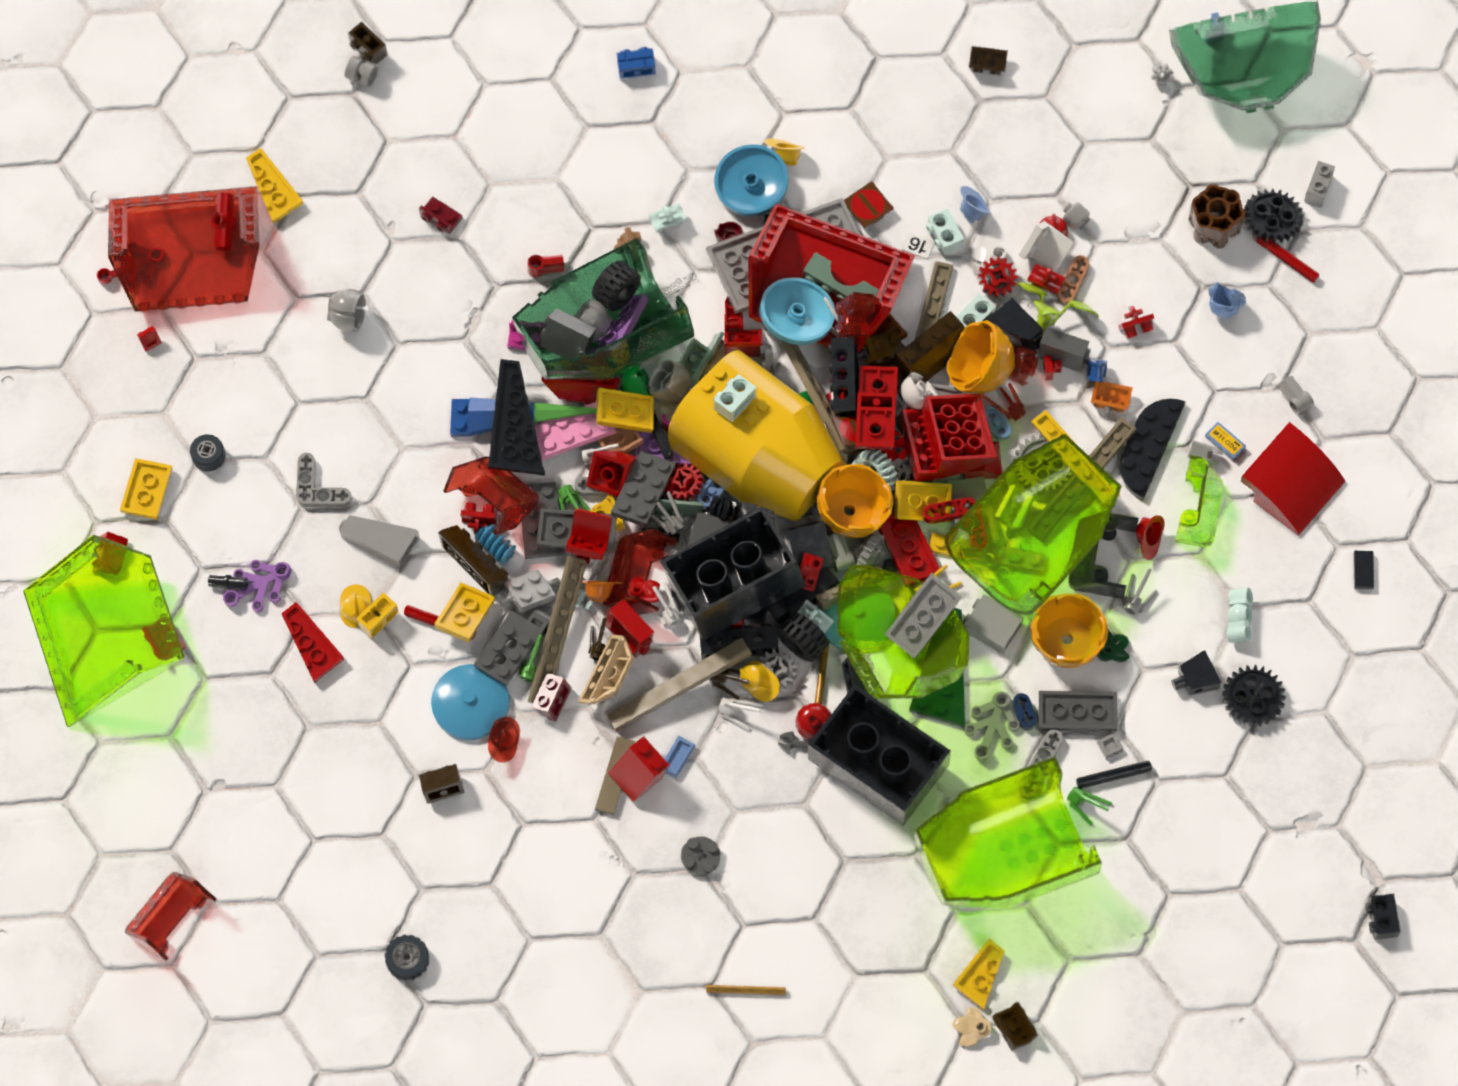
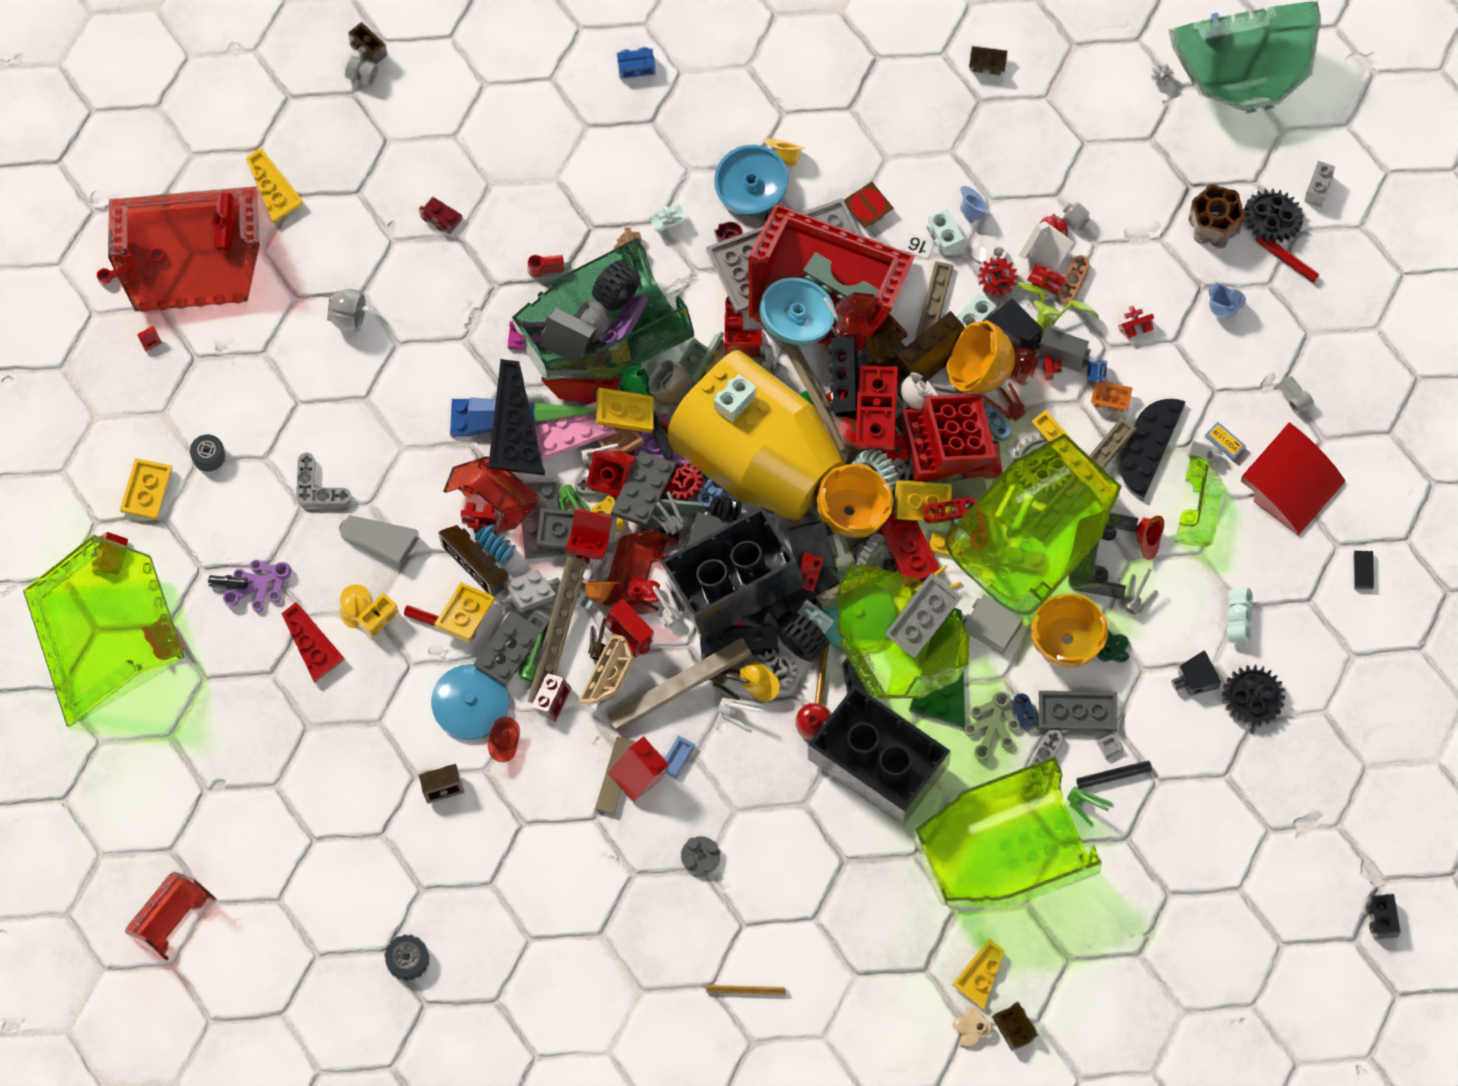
dark grey bar [778,732,809,754] -> none

